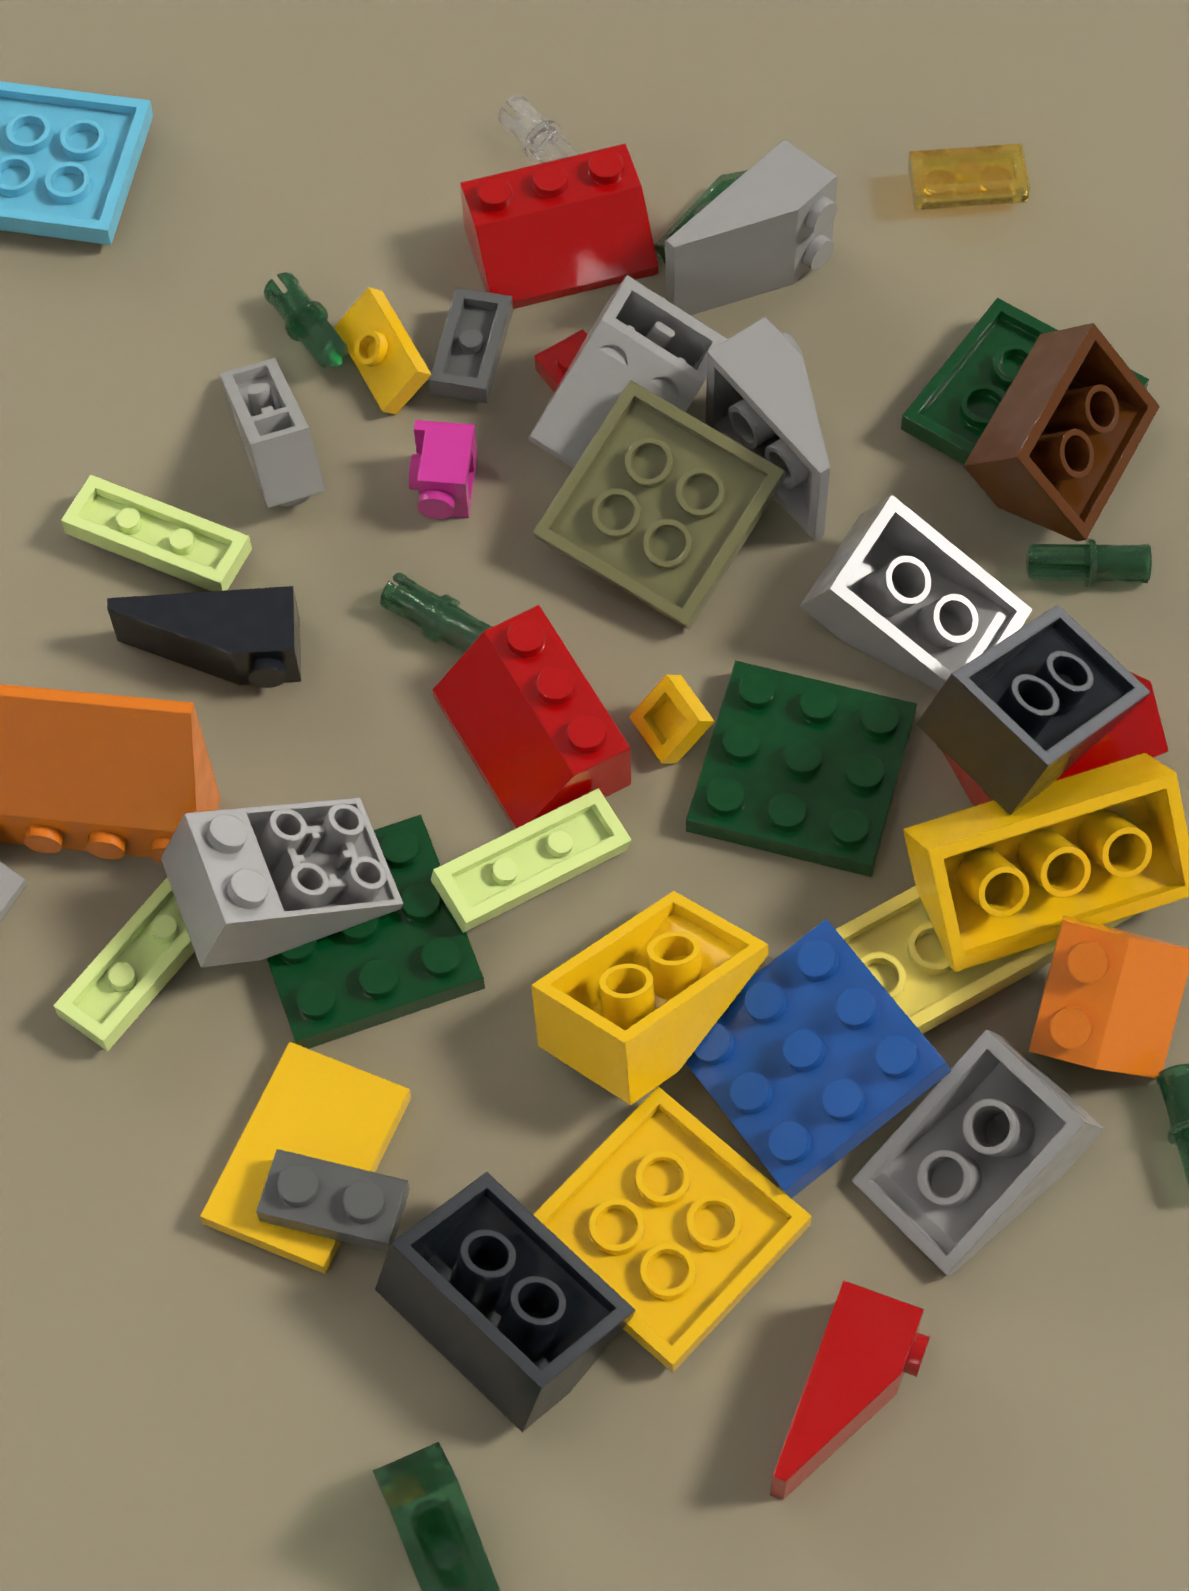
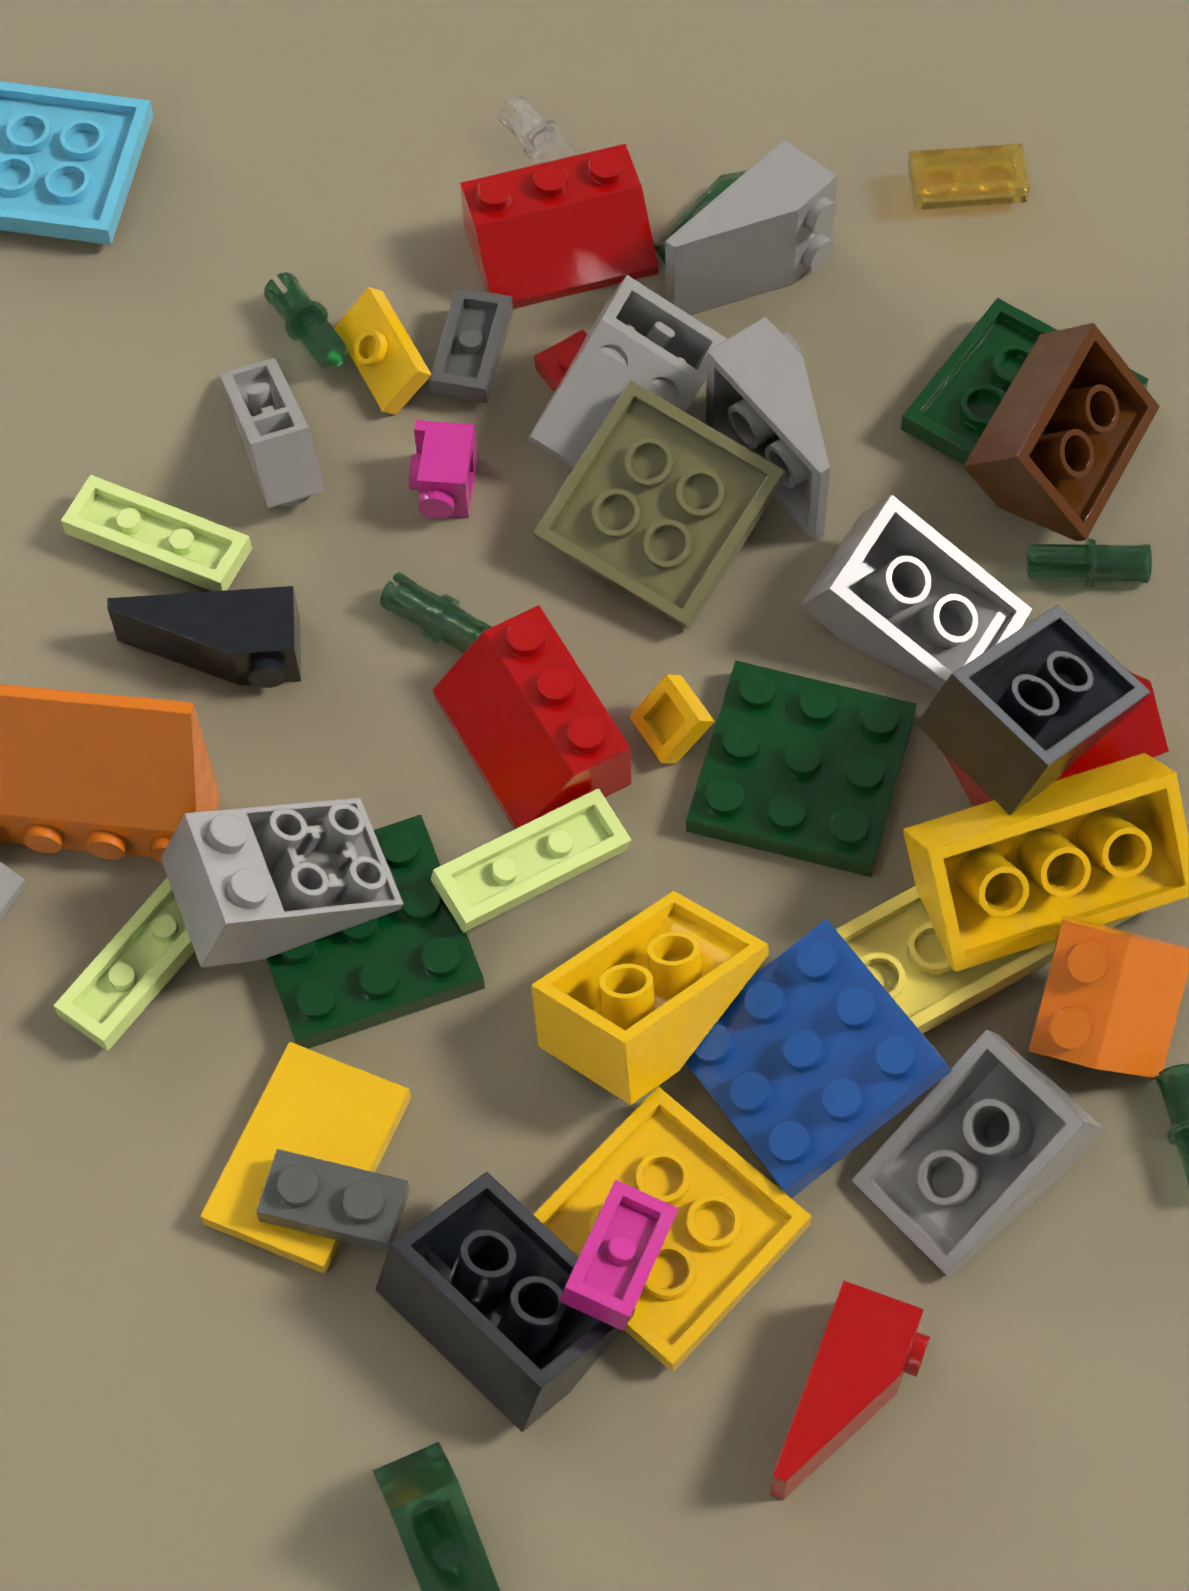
none -> dark pink plate [559,1179,679,1331]

